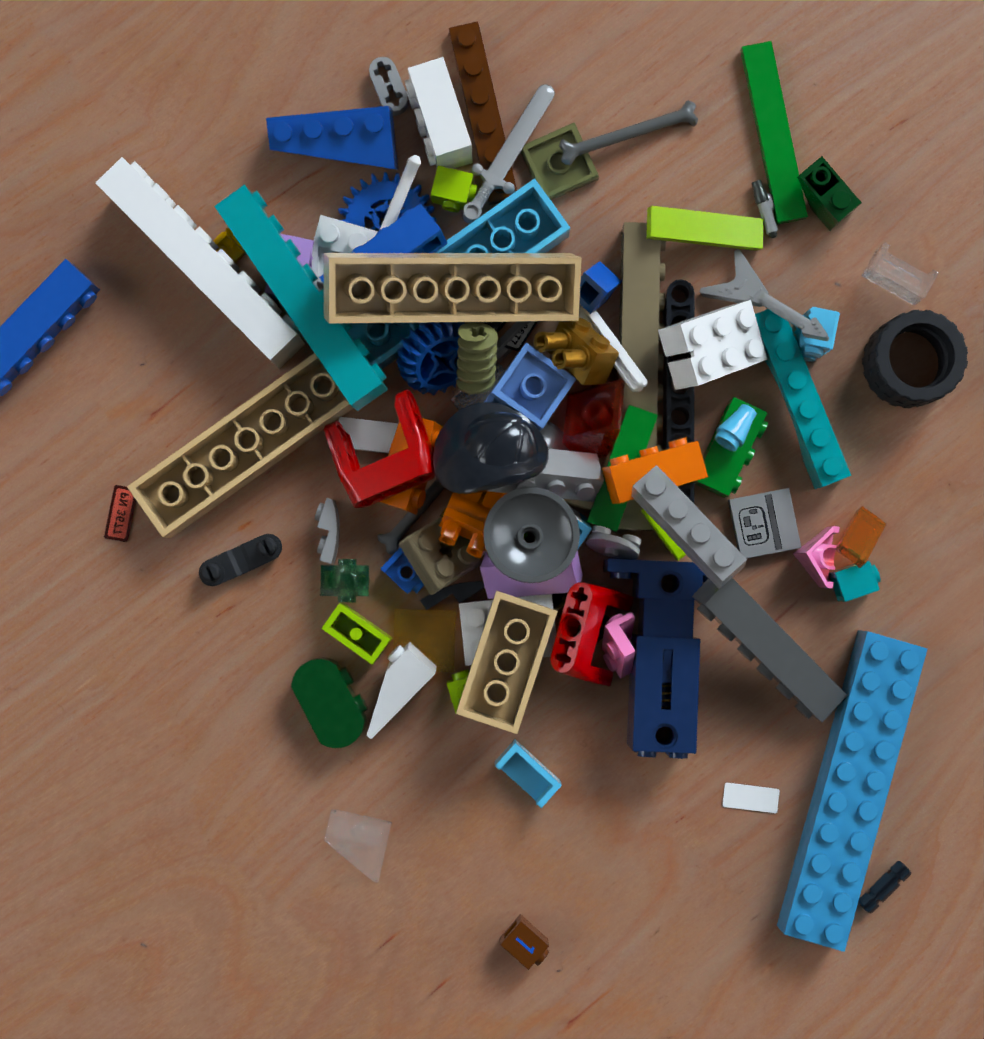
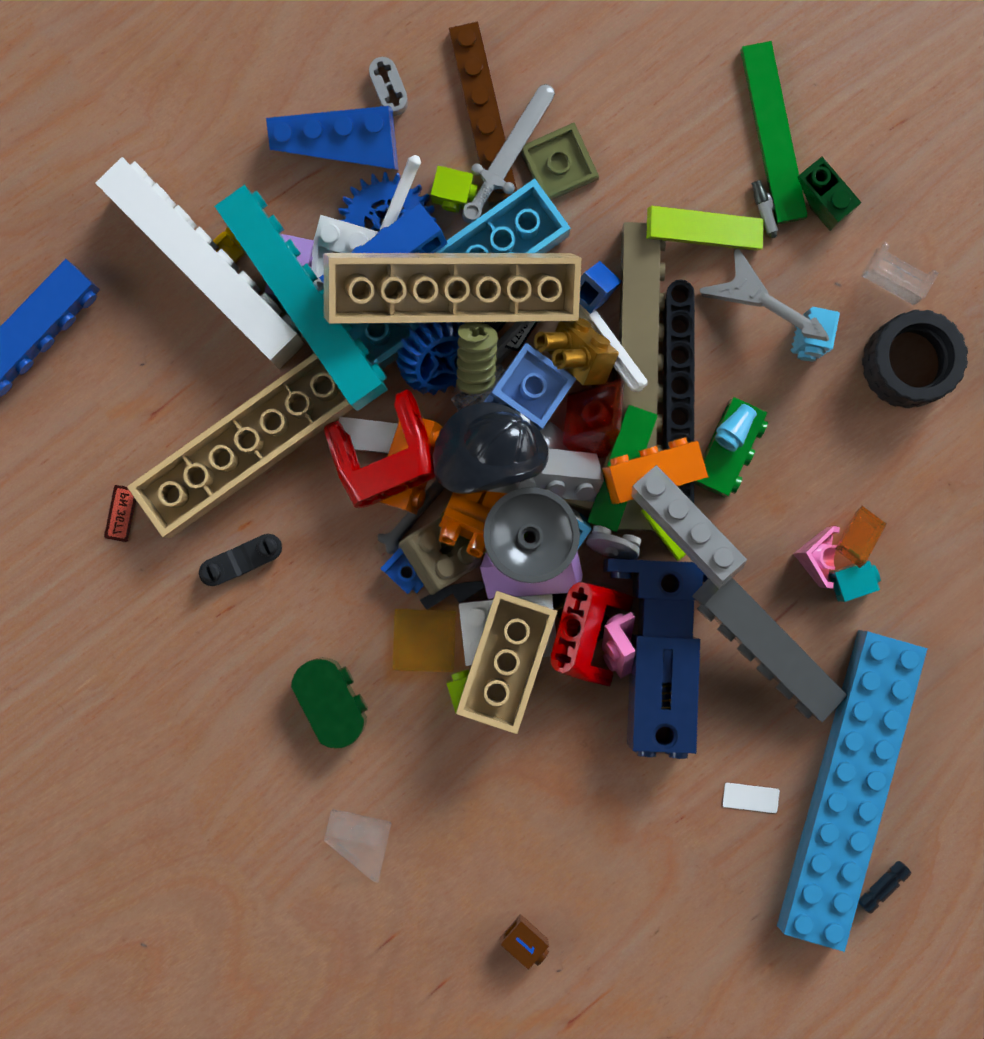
light grey slope [315,498,340,564] -> none
clear green brick [320,559,370,603] -> none
lime brick [321,602,393,665] -> none
white slope [367,642,437,739] -> none
white brick [405,57,473,169] -> none
medium azure panel [494,739,562,808] -> none
dark grey piece [559,100,698,165] -> none
white piece [658,300,768,390] -> none
light grey tile [728,488,801,558] -> none
teal arch [755,309,851,489] -> none

